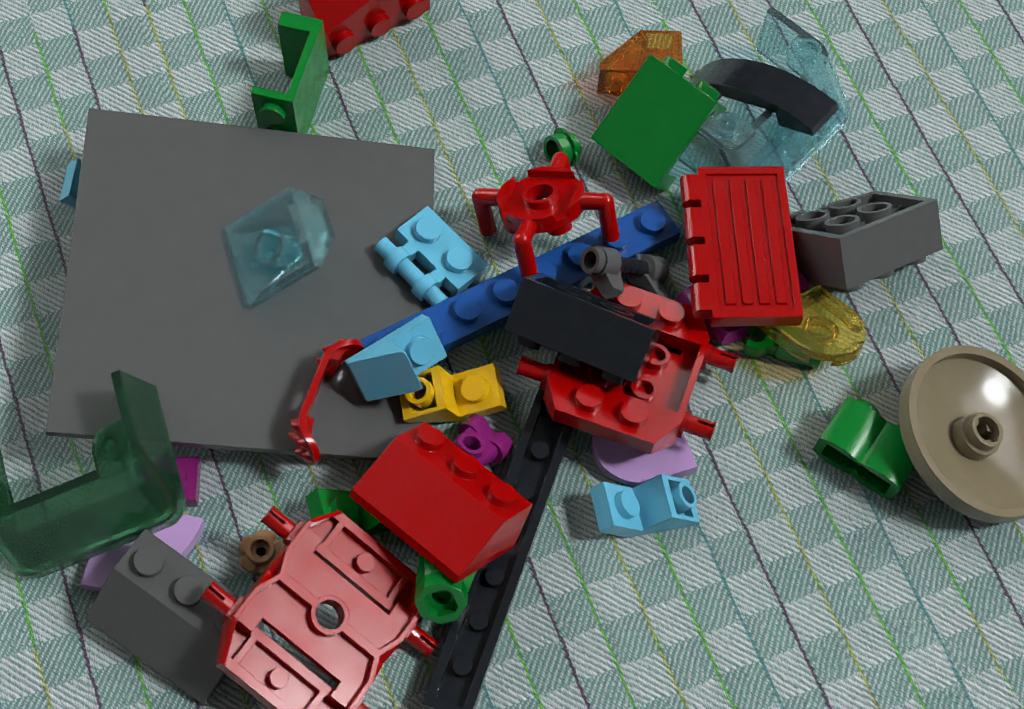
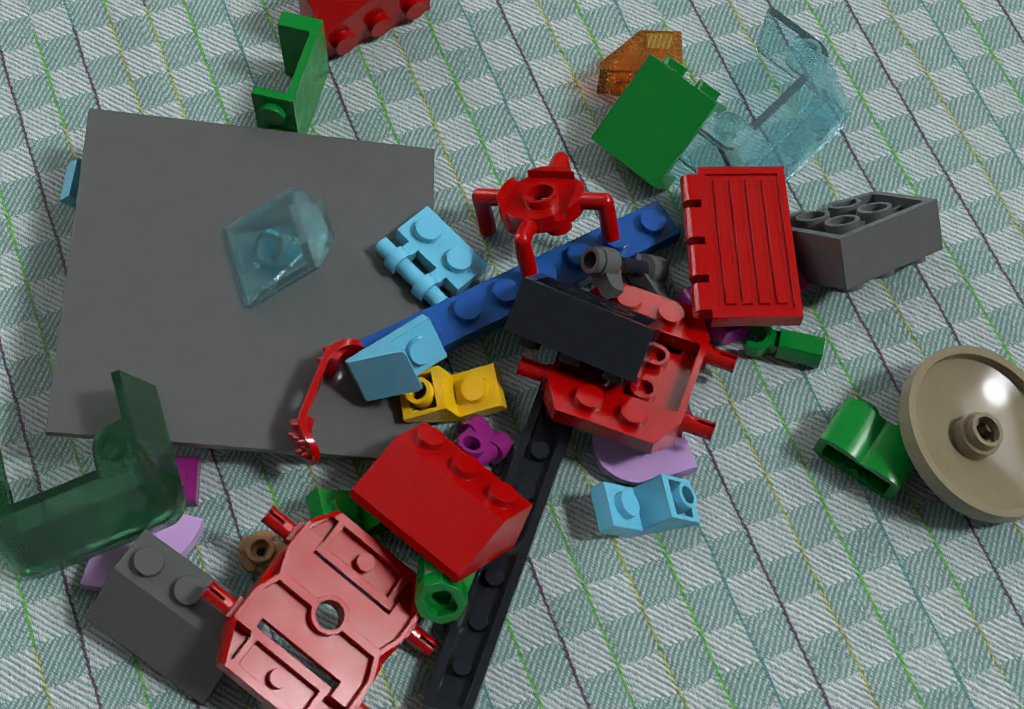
green plate [544,128,581,167] -> none
black slope [690,58,839,136] -> none
clear yellow tile [756,285,867,366] -> none

